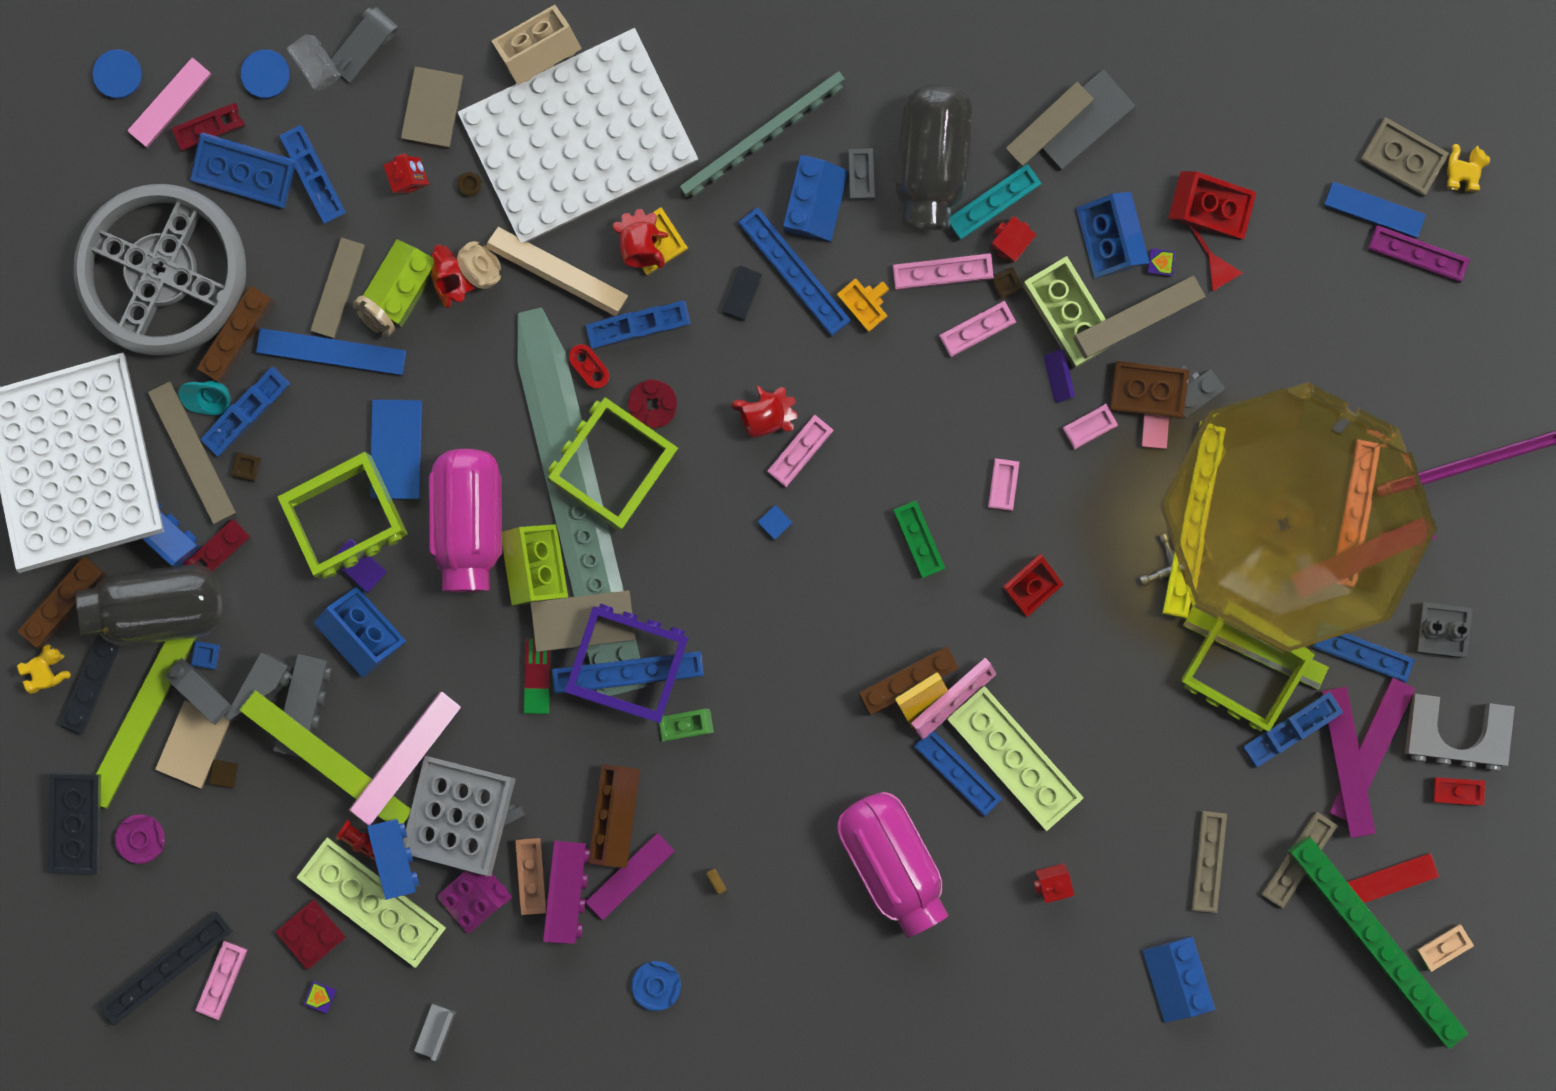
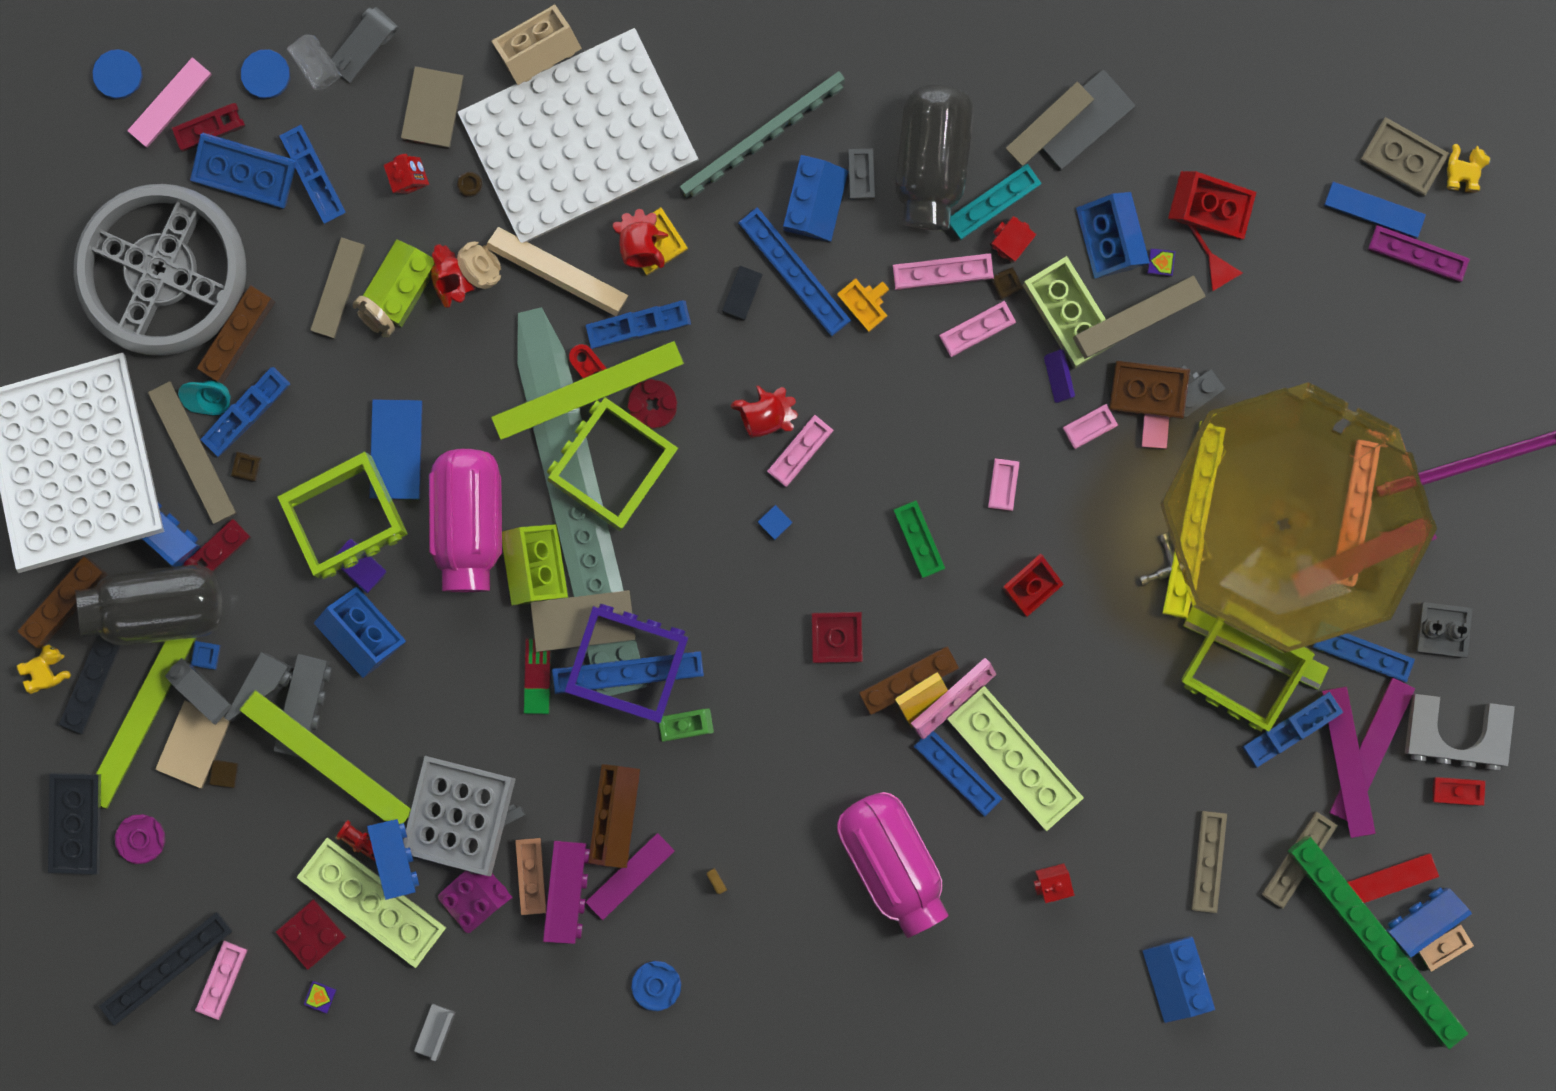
blue tile [256,328,407,376] -> none
bright pink tile [349,692,461,826] -> none
none -> lime tile [491,341,684,440]
none -> dark red plate [812,612,863,663]
none -> blue slope [1386,887,1472,958]

